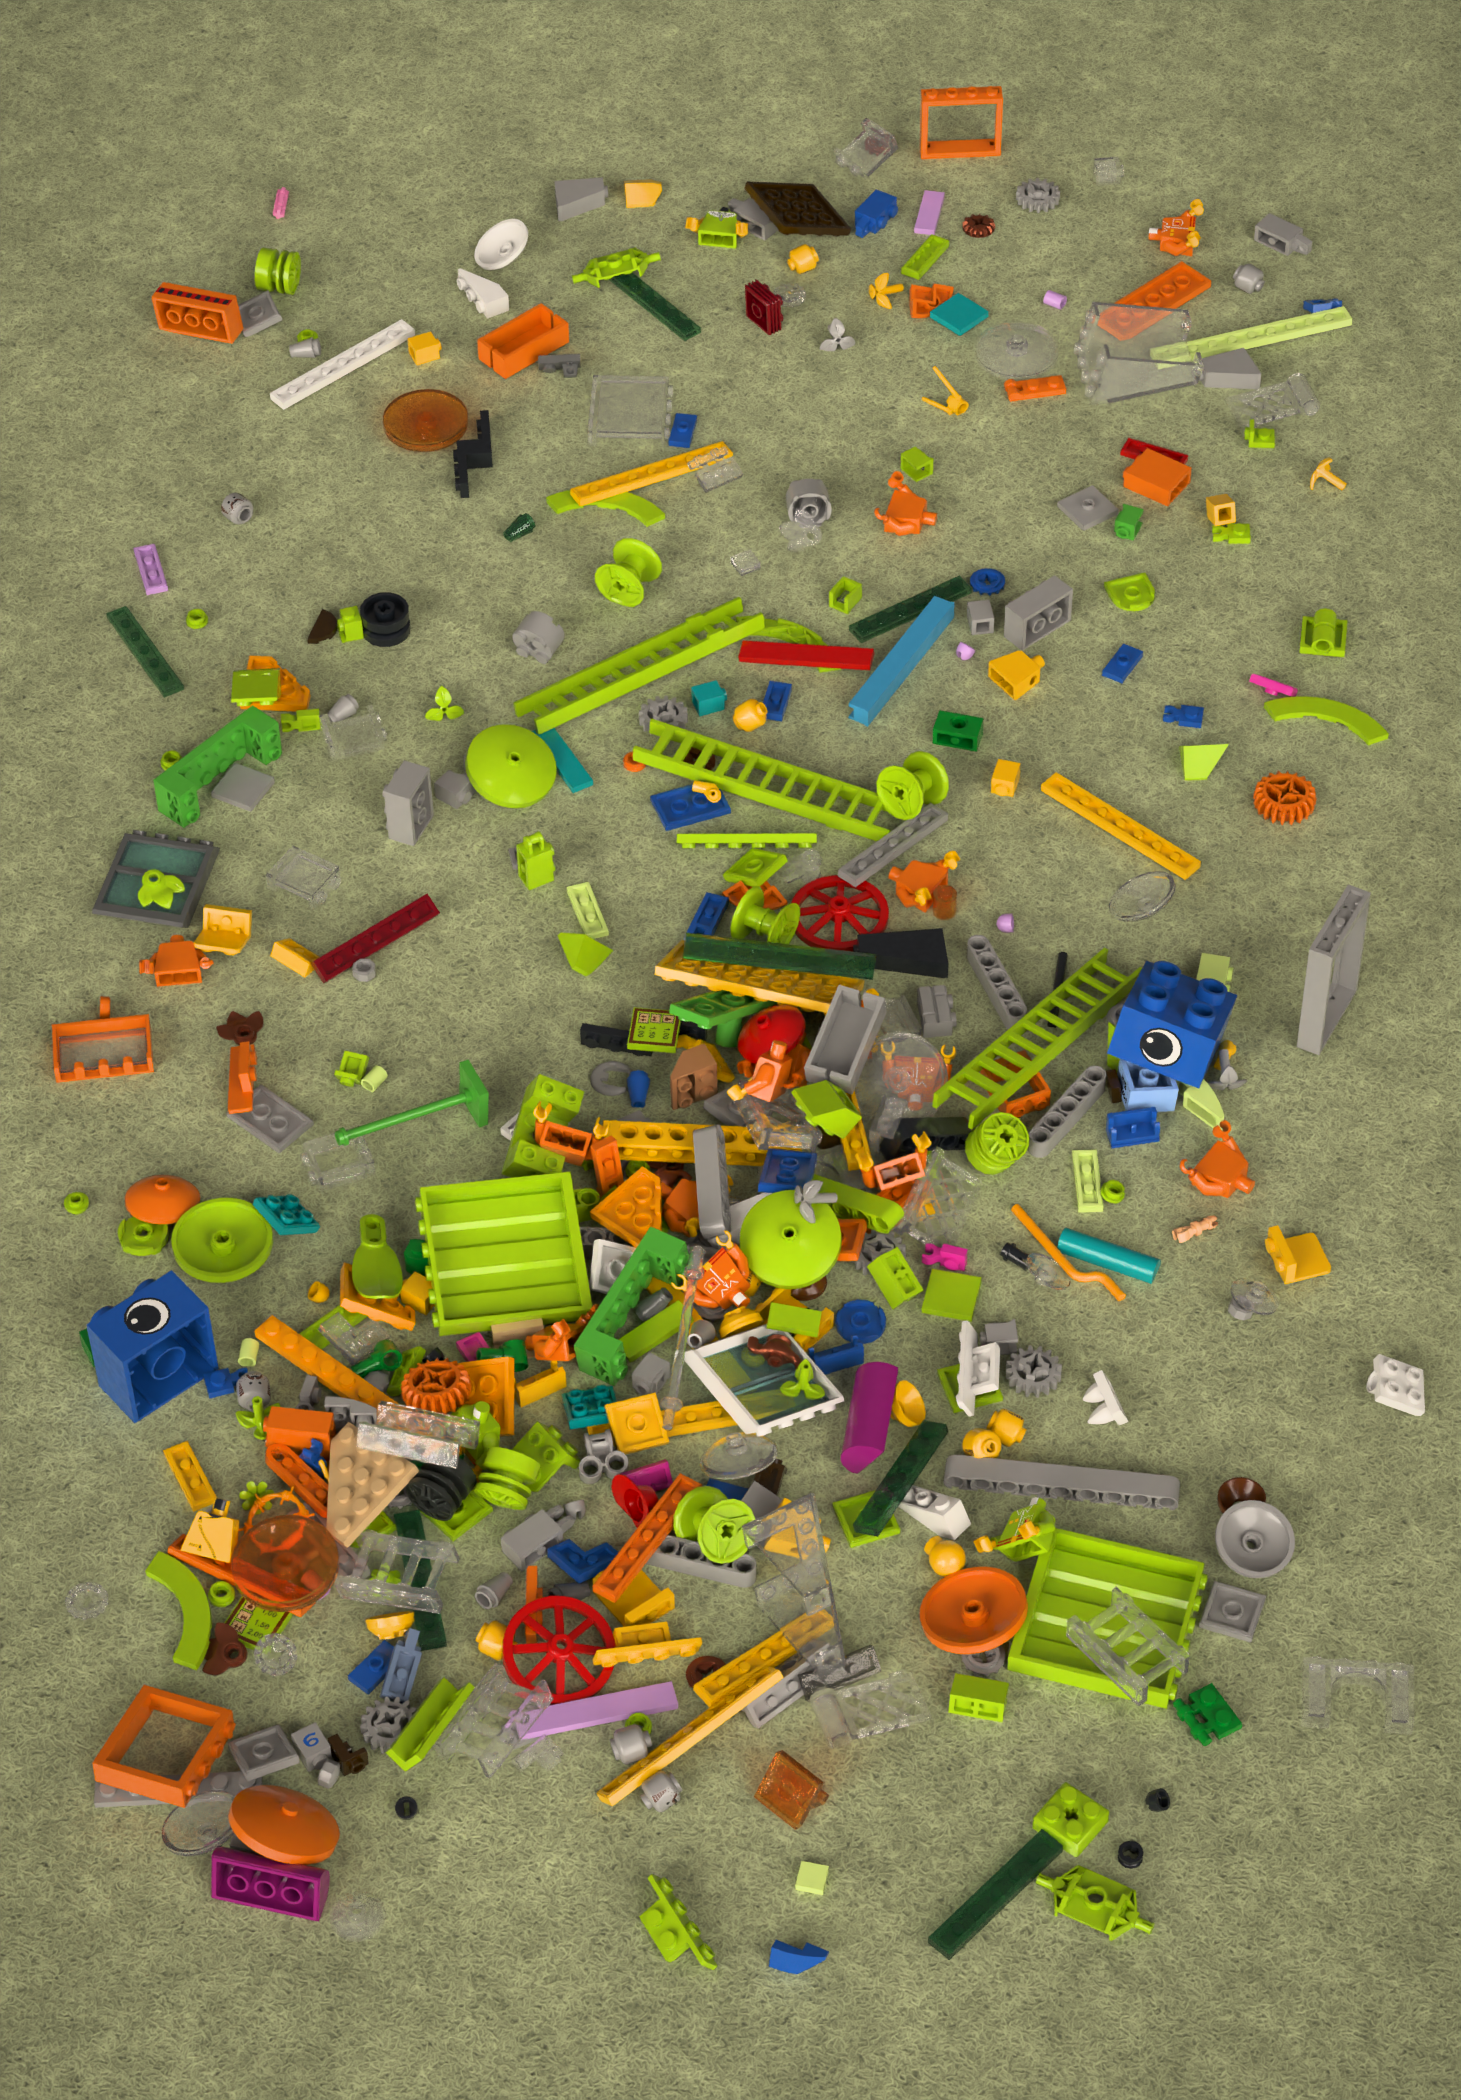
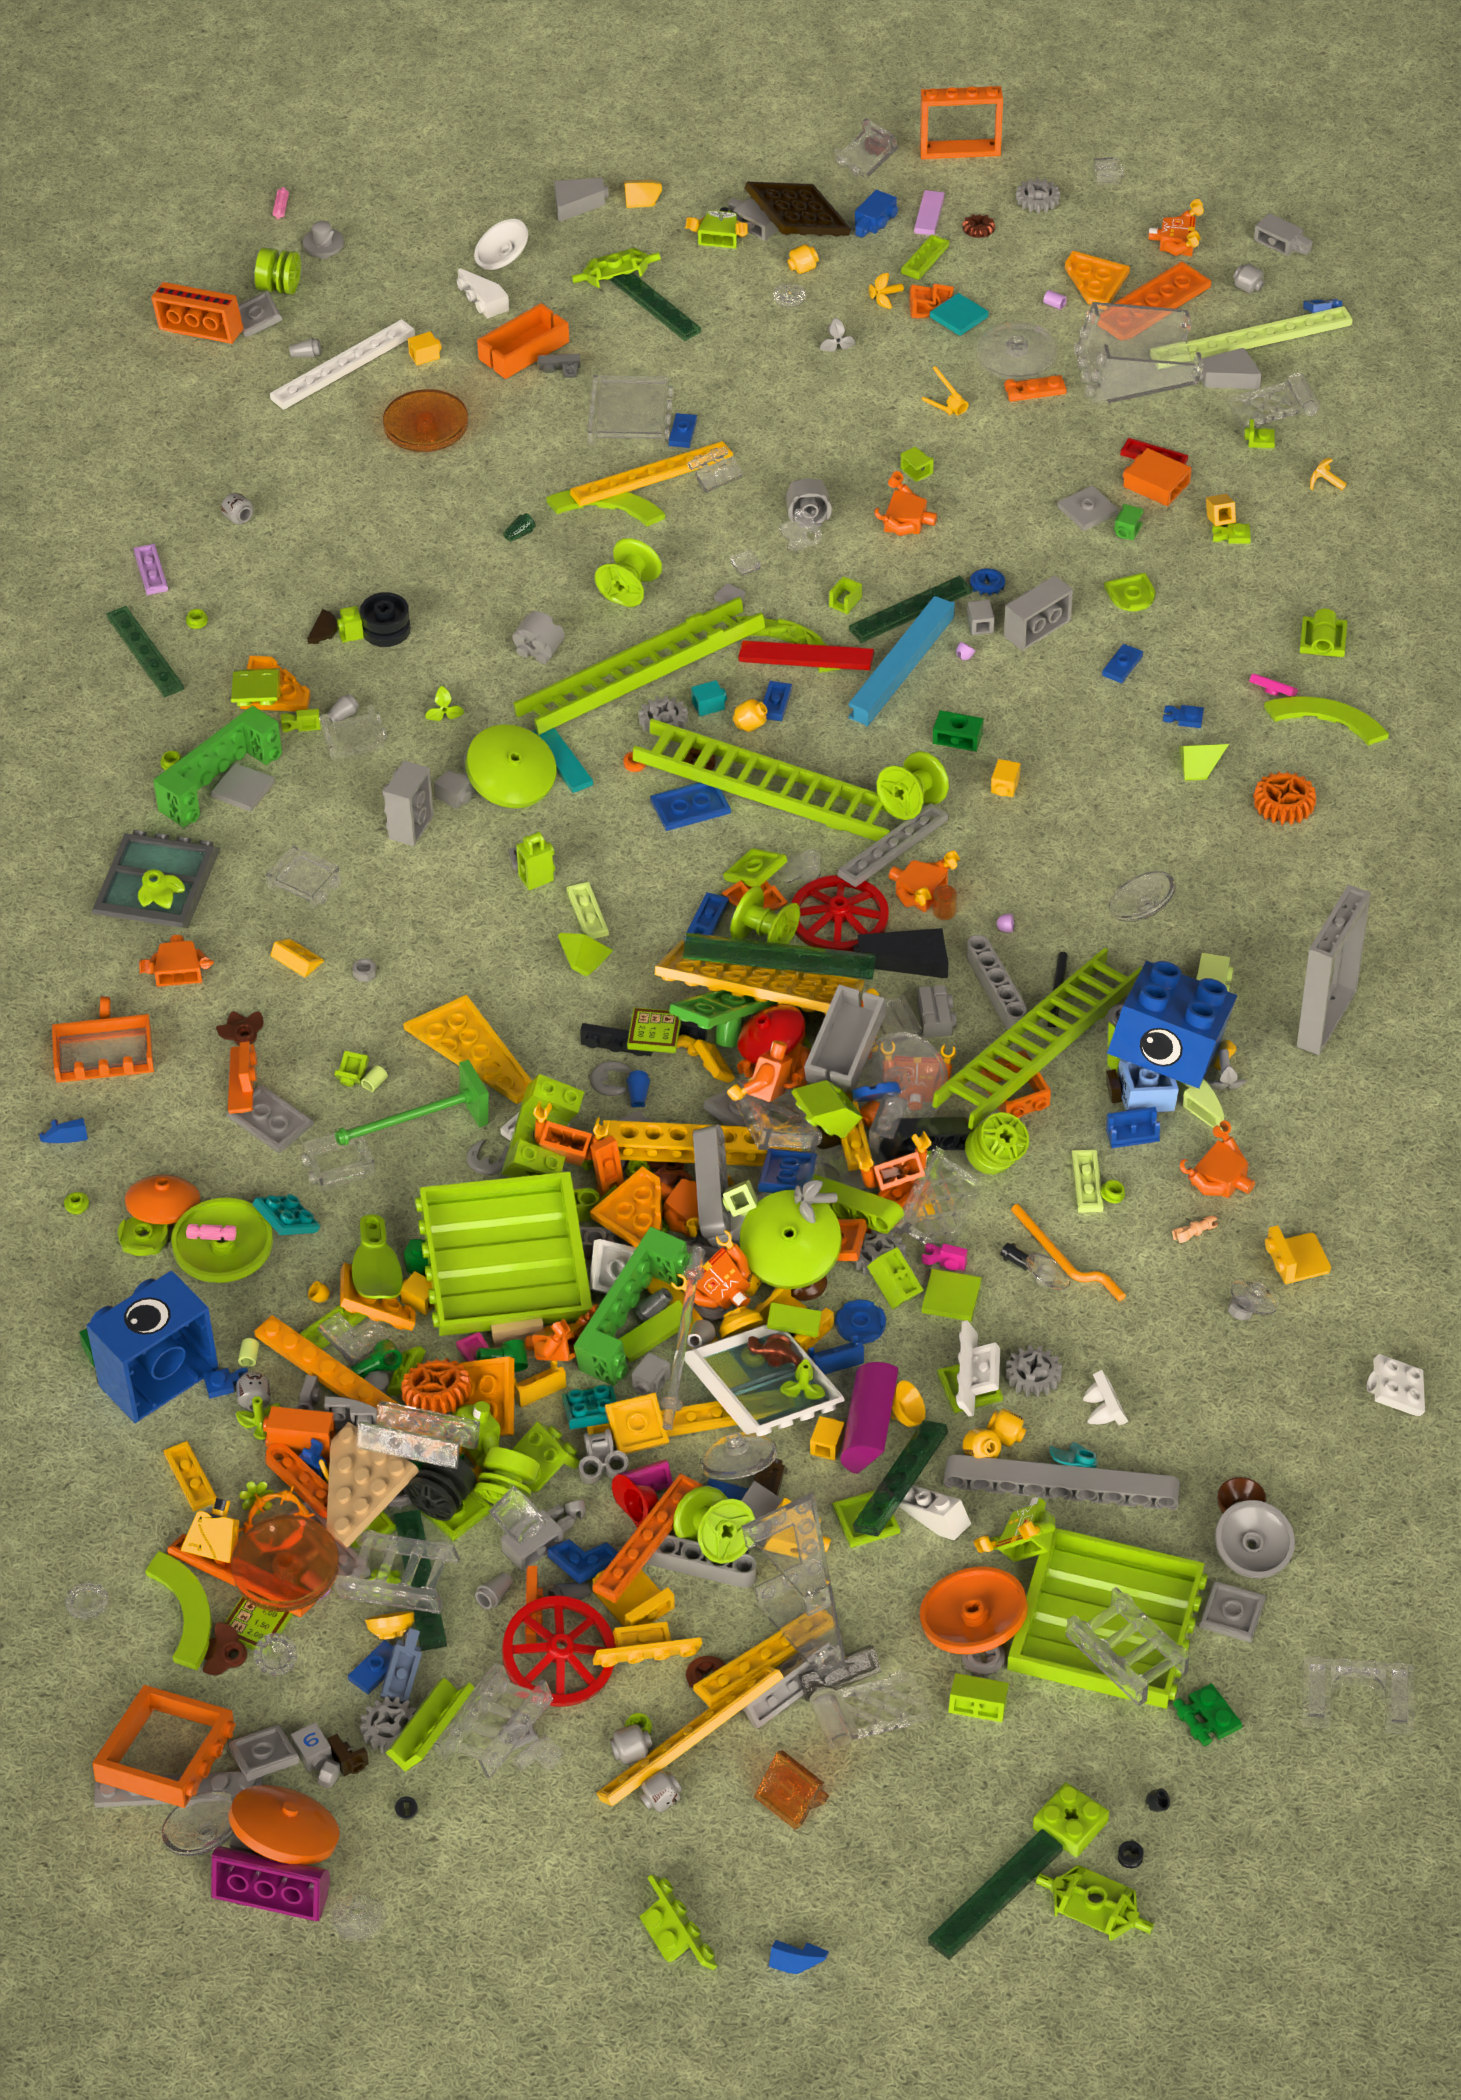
yellow bracket [194,904,252,955] -> none
lime plate [208,1581,235,1607] -> none
lime plate [297,329,318,342] -> none
dark red plate [311,893,440,984] -> none
black hinge [422,1347,445,1363] -> none
black bracket [453,410,493,498] -> none
yellow head [475,1620,518,1661] -> none
lavender tile [511,1681,678,1741] -> none
medium nougat slope [670,1044,718,1110] -> none
lime plate [677,833,817,849] -> none
yellow arm [692,780,721,803] -> none
dark red brick [745,279,784,335] -> none
yellowish green tile [795,1861,829,1895] -> none
yellow piece [924,1536,966,1577] -> none
light grey window [979,1319,1018,1355] -> none
yellow torso [988,650,1045,700] -> none
light grey beam [1028,1065,1106,1158] -> none
yellow plate [1041,772,1201,880] -> none
teal brick [1057,1227,1161,1284] -> none
none -> blue slope [39,1118,88,1143]
none -> bright pink axle [186,1224,237,1241]
none -> light grey plate [303,221,344,259]
none -> yellow wing [403,995,532,1104]
none -> light grey head [467,1140,509,1175]
none -> clear piece [489,1486,550,1544]
none -> light grey tile [714,583,745,604]
none -> yellowish green brick [722,1179,759,1217]
none -> yellow brick [810,1416,845,1461]
none -> blue tile [851,1082,901,1102]
none -> orange piece [859,1100,886,1128]
none -> teal plate [1049,1442,1097,1468]
none -> light orange plate [1065,251,1130,309]

